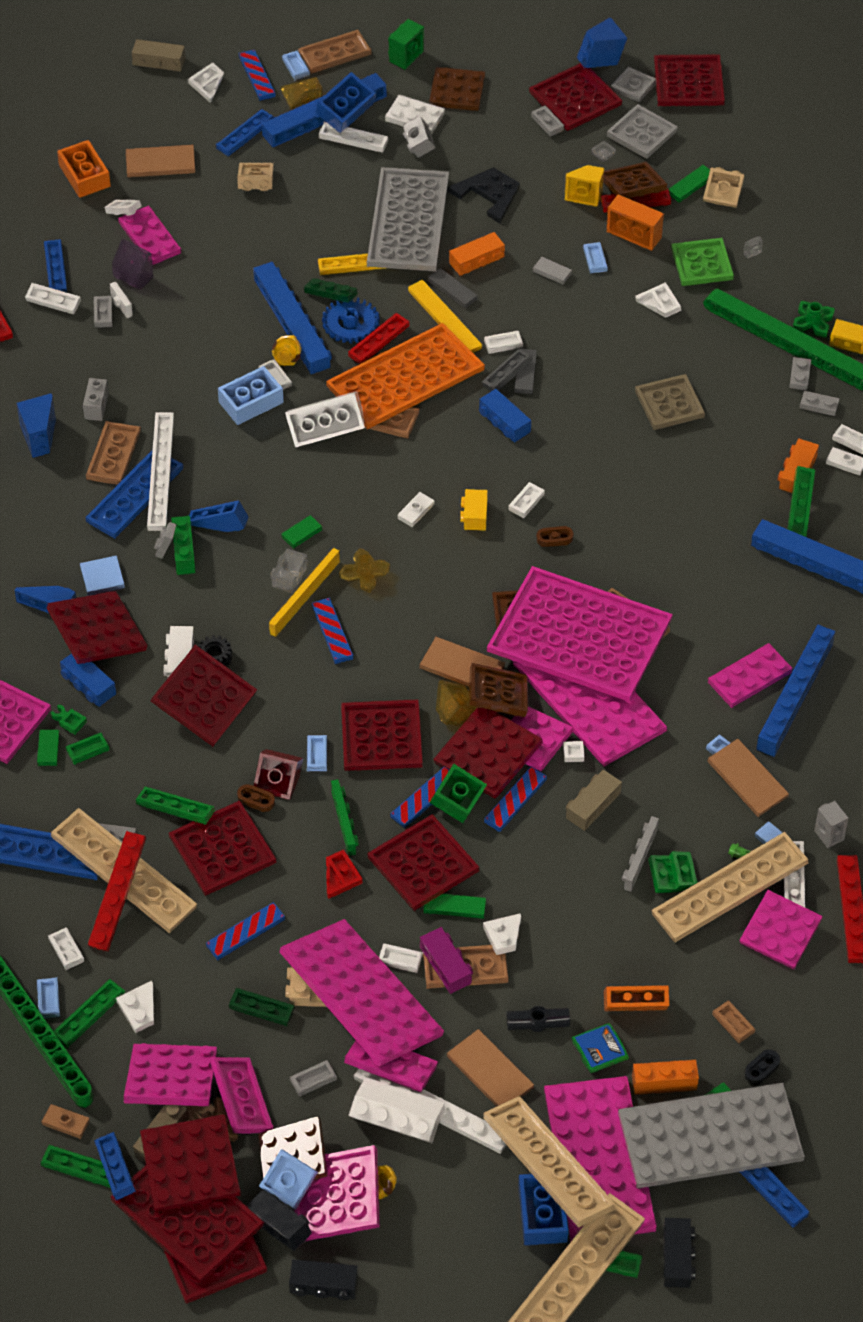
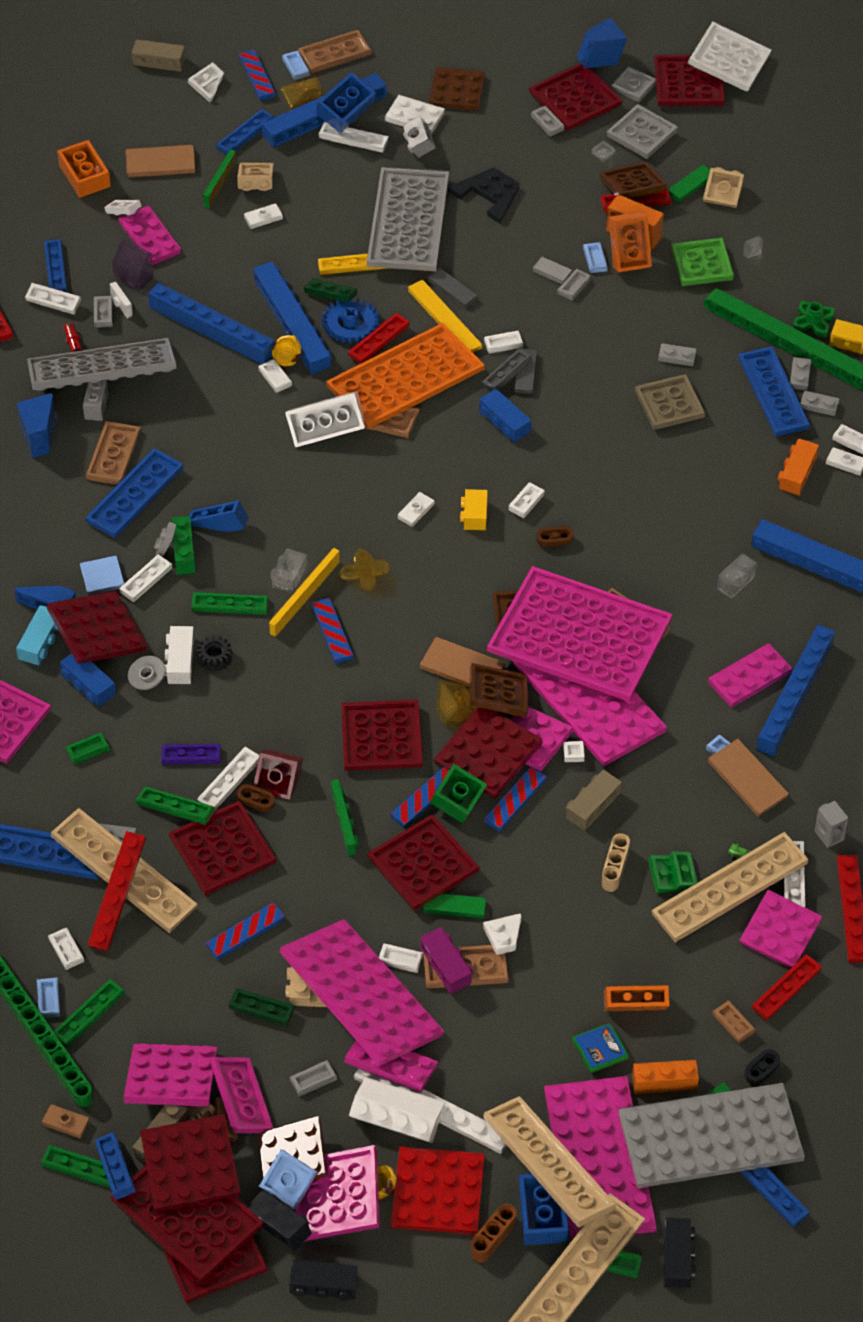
green tile [37,730,60,766] -> none
green plate [51,704,87,735] -> none
white wing [116,981,154,1033] -> none
white plate [147,413,174,531] -> none
dark red plate [150,645,257,747] -> none
light blue brick [218,366,284,425] -> none
green tile [282,515,322,549] -> none
light blue tile [307,735,327,771] -> none
red wing [326,849,363,899] -> none
green brick [388,19,424,70] -> none
medium nougat tile [447,1029,534,1107] -> none
orange brick [449,232,505,276] -> none
black piece [506,1006,570,1032] -> none
yellow slope [565,165,604,207] -> none
light grey plate [622,816,659,892] -> none
white wing [635,282,682,318] -> none
light blue tile [755,821,782,844] -> none
green plate [787,466,815,537] -> none
none -> medium azure brick [16,605,58,666]
none -> light grey plate [27,338,177,391]
none -> red pin [63,323,83,352]
none -> white plate [119,555,172,602]
none -> light grey dish [128,656,165,690]
none -> blue brick [148,283,274,364]
none -> dark purple tile [161,744,221,765]
none -> green tile [191,592,269,615]
none -> white plate [197,747,260,810]
none -> green tile [203,149,237,208]
none -> white plate [244,203,283,229]
none -> red plate [391,1146,484,1235]
none -> dark orange beam [471,1204,516,1263]
none -> light grey tile [557,269,591,301]
none -> tan beam [602,833,630,892]
none -> orange brick [609,212,652,272]
none -> light grey plate [658,343,696,366]
none -> white plate [688,22,771,92]
none -> clear brick [717,553,757,599]
none -> blue plate [738,347,810,437]
none -> red plate [752,954,822,1021]

